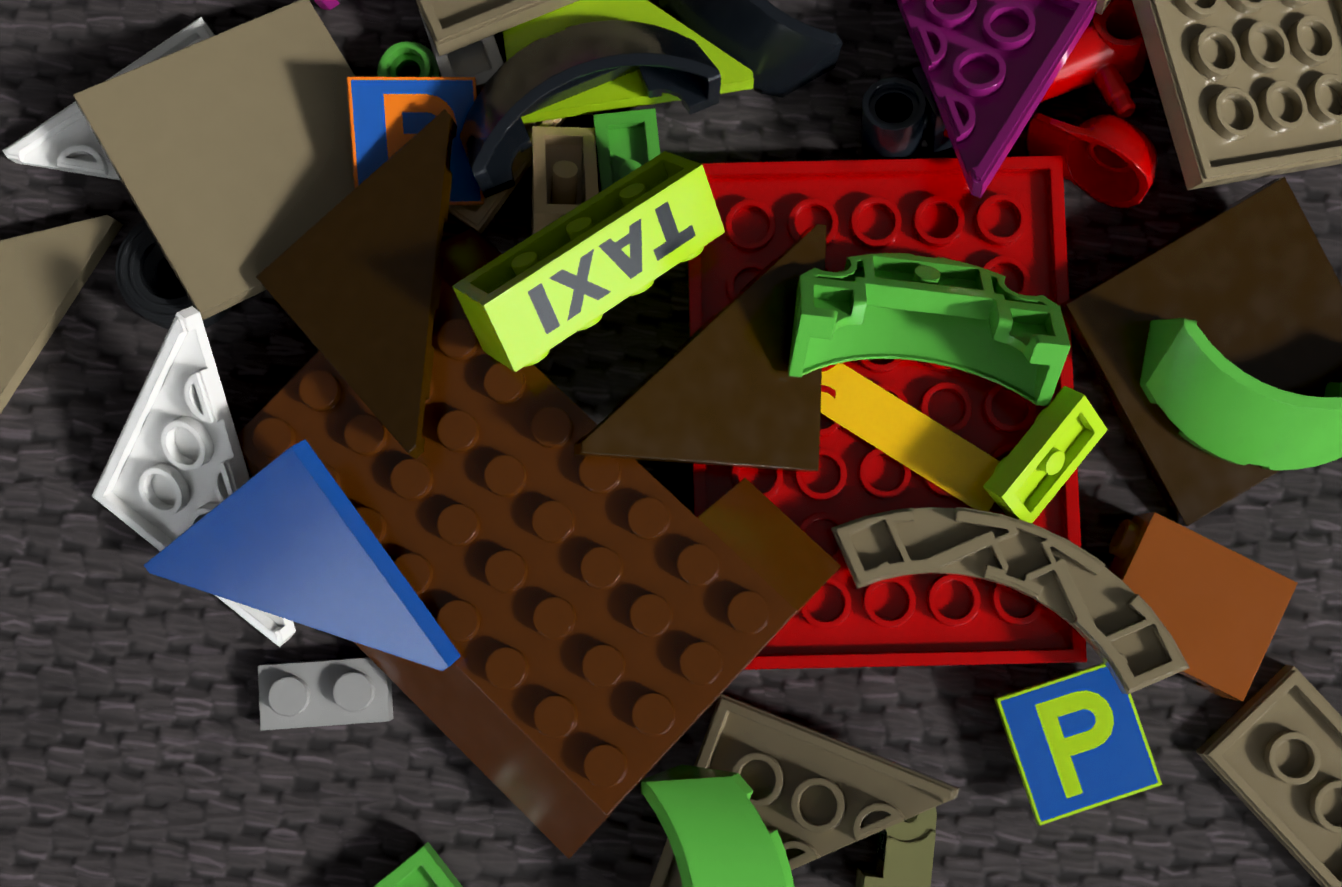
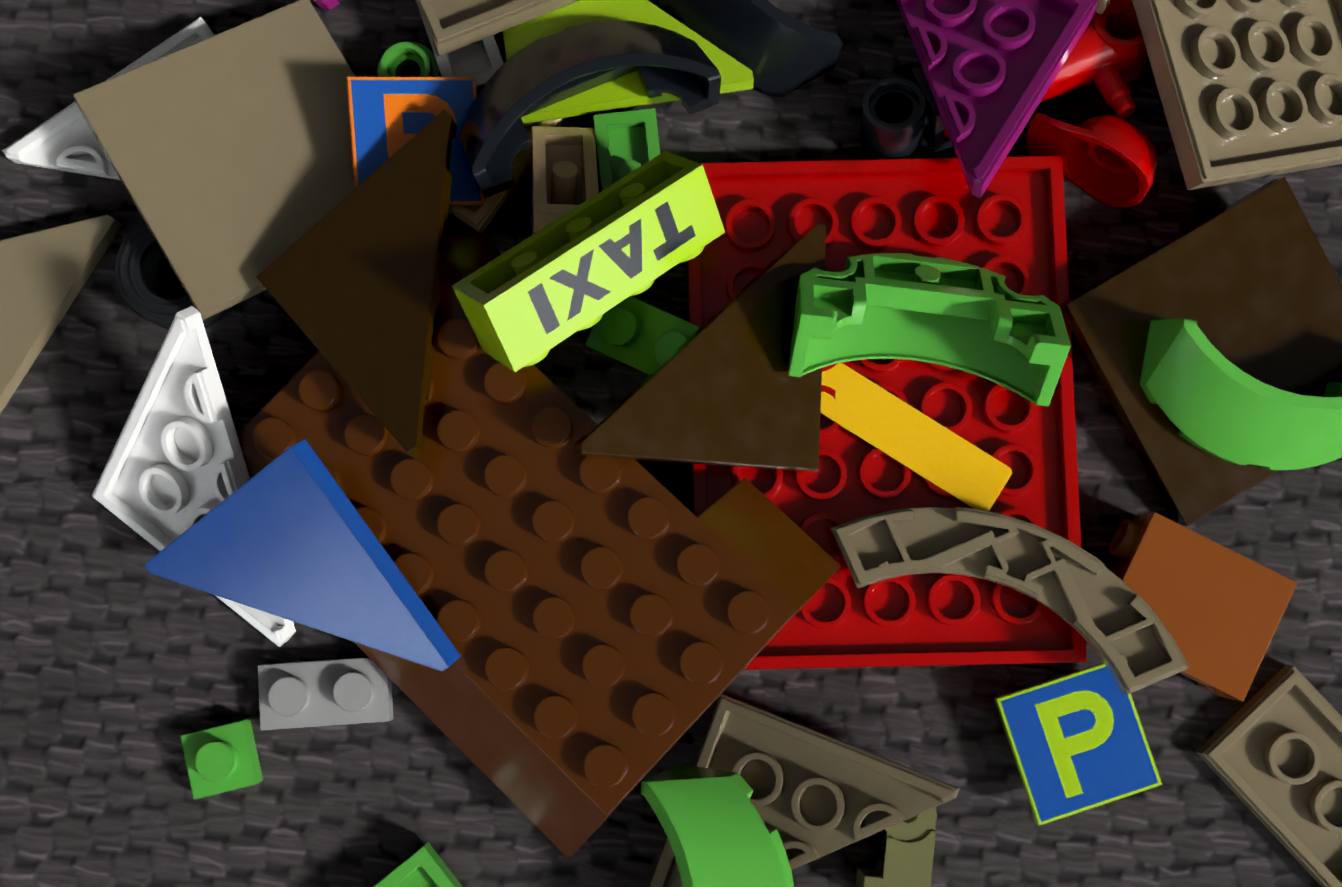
lime plate [983,386,1108,524] -> none
none -> bright green plate [180,718,263,800]
none -> bright green plate [585,296,700,375]

